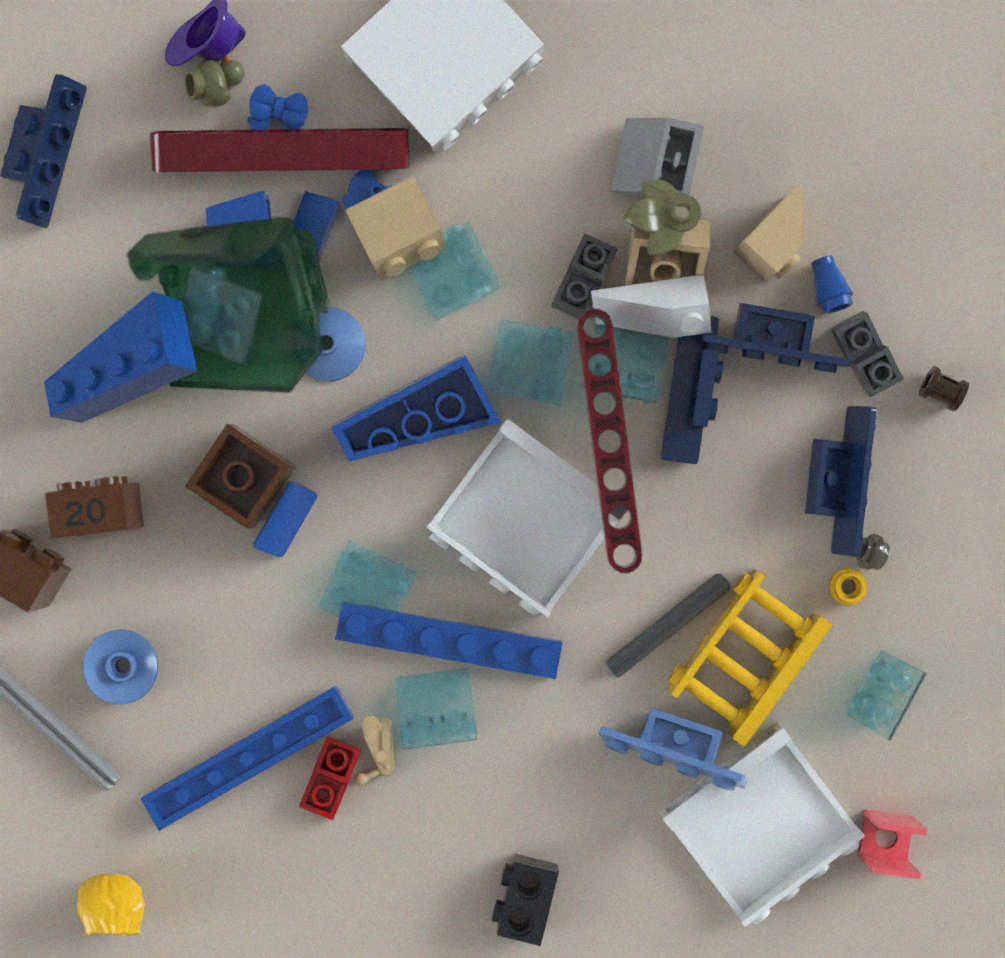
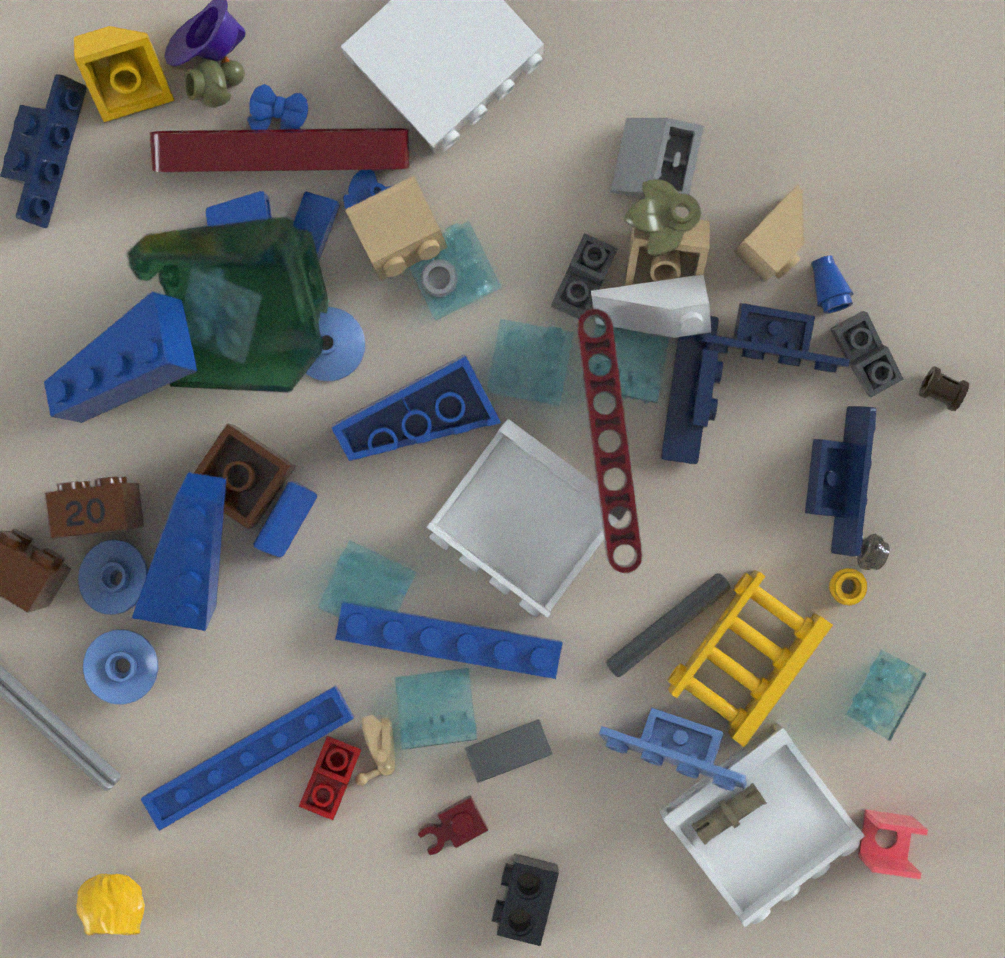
none -> yellow slope [74,26,174,122]
none -> medium blue dish [78,540,148,615]
none -> blue wedge [132,472,226,631]
none -> dark red plate [418,795,488,855]
none -> light grey tile [420,259,458,298]
none -> dark grey slope [465,719,552,783]
none -> dark tan pin [691,783,767,845]

